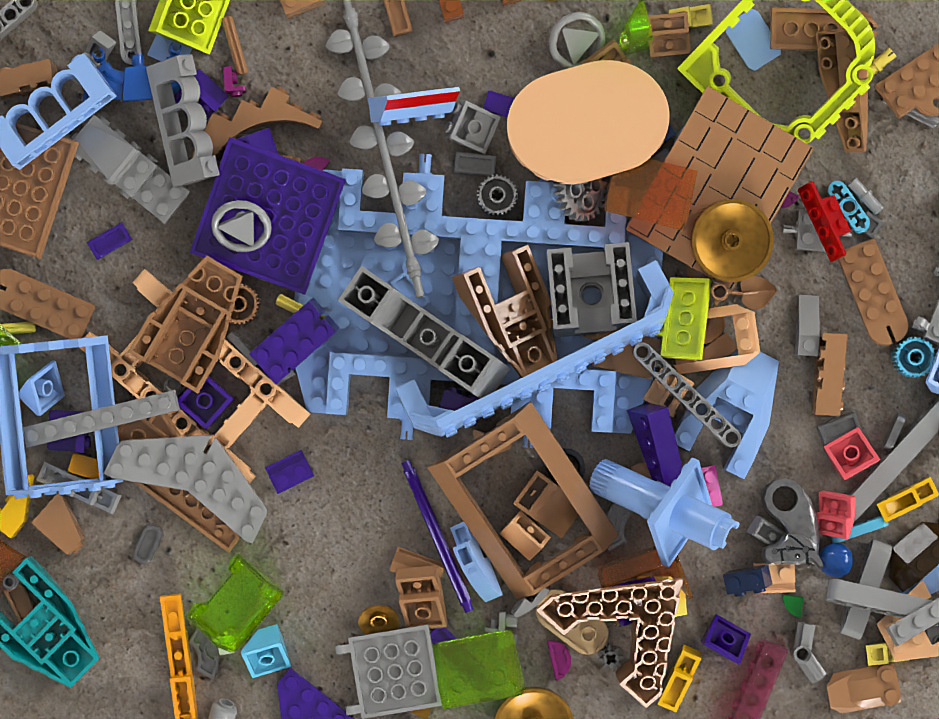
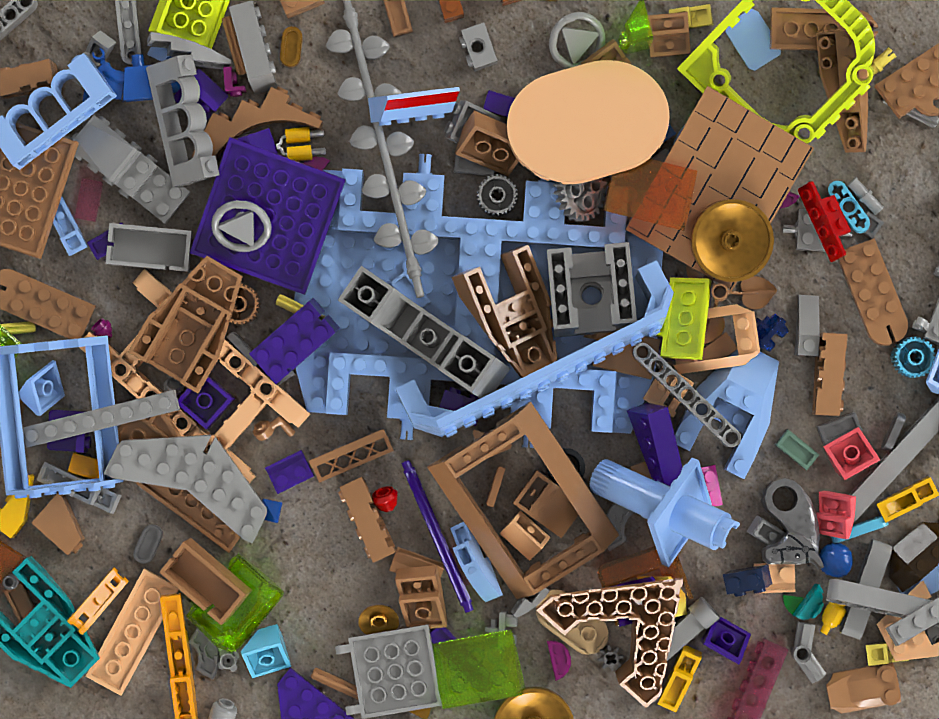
none -> light blue slope [53,196,88,256]
none -> light orange plate [67,567,129,635]
none -> clear pink tile [75,178,103,222]
none -> light nougat plate [85,568,179,696]
none -> magenta plate [91,318,112,338]
none -> light grey piece [105,223,193,273]
none -> light grey slope [147,32,231,69]
none -> medium nougat piece [159,538,252,625]
none -> light grey plate [218,649,239,671]
none -> light grey wedge [229,0,277,94]
none -> medium nougat plate [253,416,295,441]
none -> blue slope [262,499,283,523]
none -> yellow piece [276,127,326,161]
none -> pearl gold tile [280,26,303,68]
none -> medium nougat fence [309,429,394,483]
none -> medium nougat axle [311,668,358,700]
none -> medium nougat wedge [338,476,397,563]
none -> red cone [372,486,398,512]
none -> medium nougat slope [455,110,519,176]
none -> light grey brick [459,22,497,72]
none -> medium nougat tile [486,466,506,508]
none -> light grey beam [667,597,720,661]
none -> clear blue hips [756,314,789,352]
none -> sand green tile [775,429,819,471]
none -> teal tile [793,583,824,620]
none -> yellow plant [820,602,846,635]

